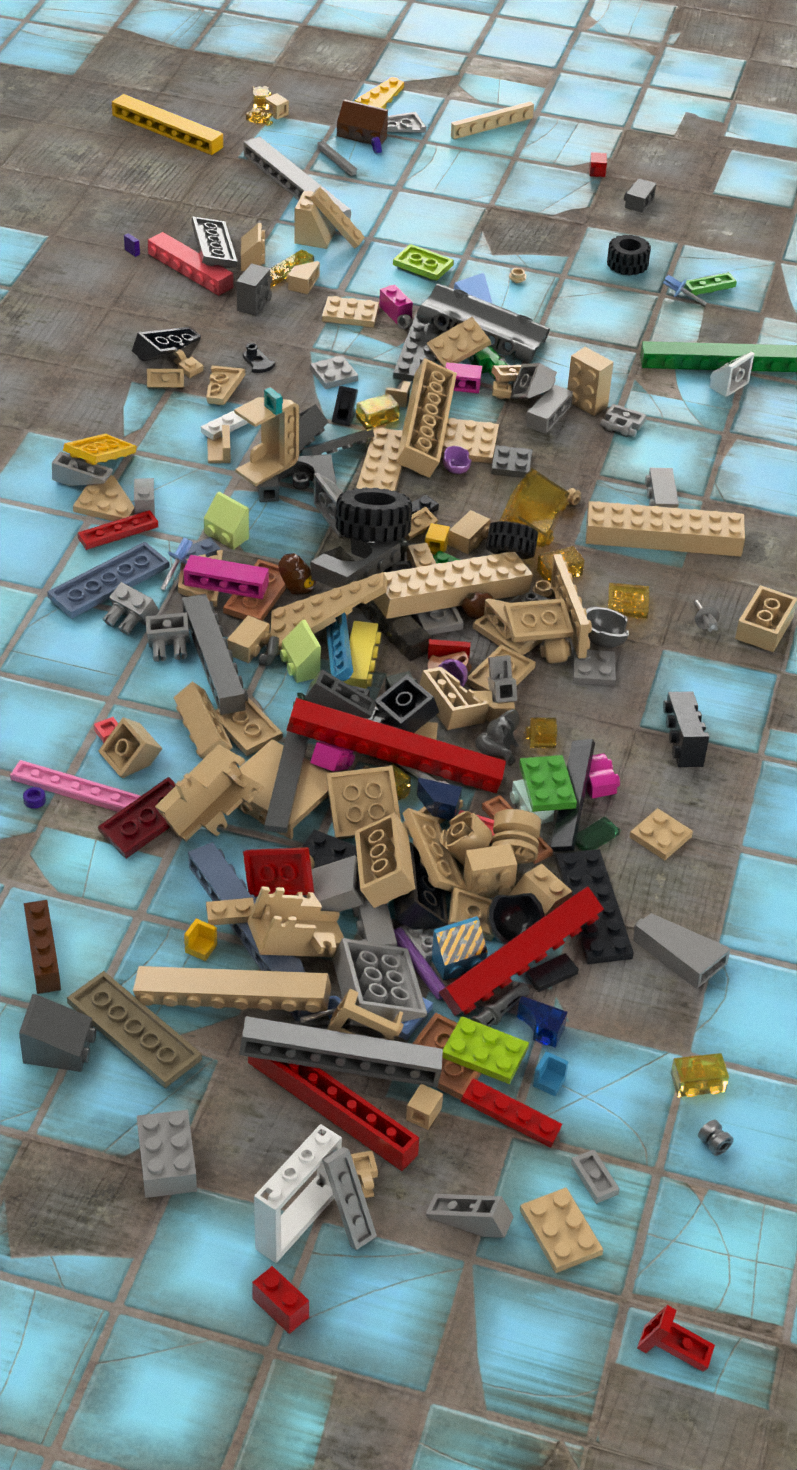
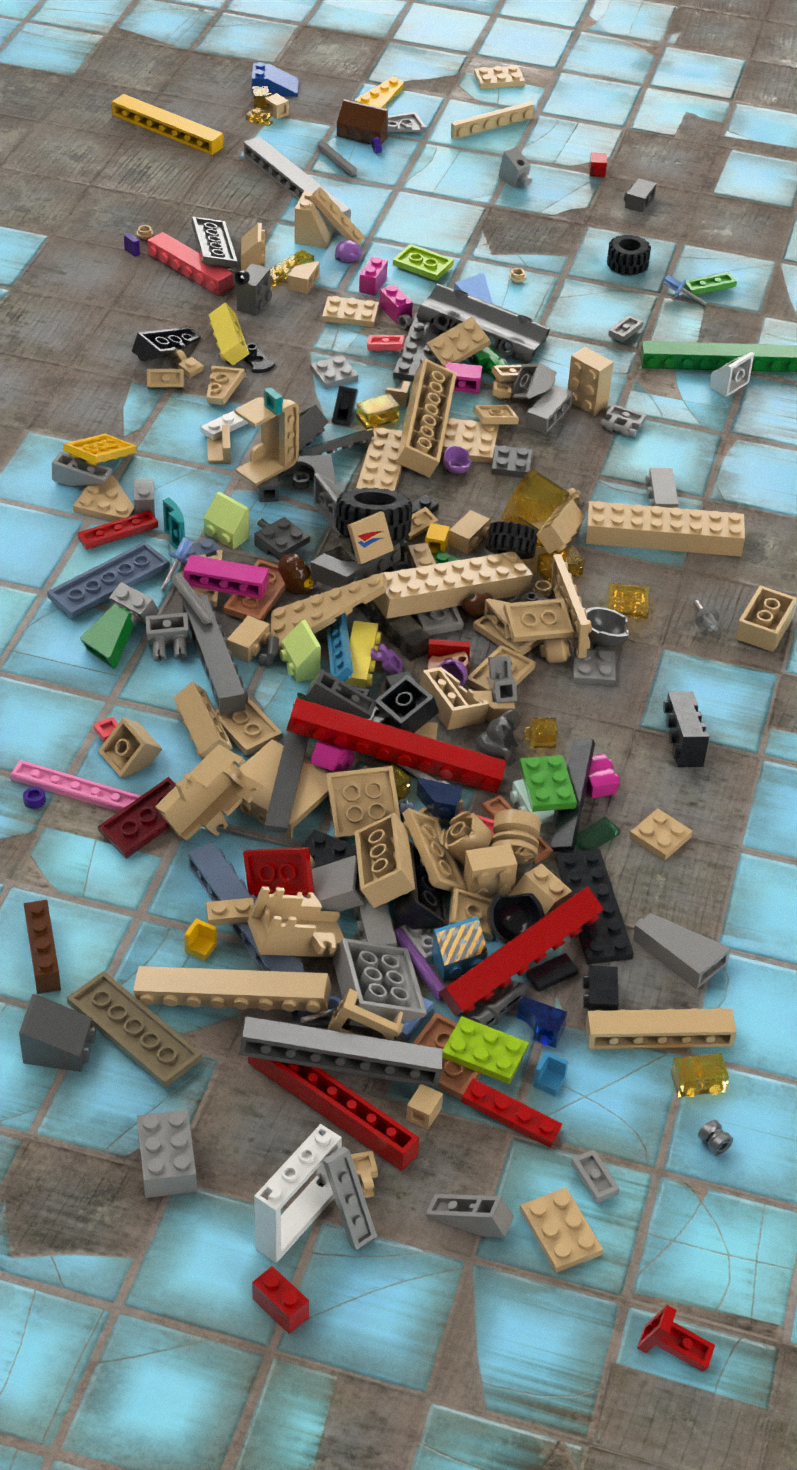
none -> slope [80,604,134,669]
none -> tan plate [137,225,154,240]
none -> teal slope [163,497,185,549]
none -> light grey axle [172,573,213,625]
none -> light yellow brick [209,302,250,366]
none -> black hinge [234,270,250,285]
none -> slope [252,62,299,97]
none -> dark grey plate [254,517,310,559]
none -> medium lavender hair [335,240,361,263]
none -> tan tile [347,512,394,564]
none -> dark pink brick [359,257,388,296]
none -> coral plate [367,335,405,352]
none -> medium lavender plate [371,644,403,675]
none -> sand blue plate [399,799,414,821]
none -> tan tile [473,405,519,424]
none -> tan plate [474,65,525,89]
none -> light grey torso [498,147,532,188]
none -> tan brick [536,499,585,554]
none -> black brick [582,965,619,1012]
none -> tan brick [585,1008,736,1049]
none -> light grey plate [608,315,643,343]

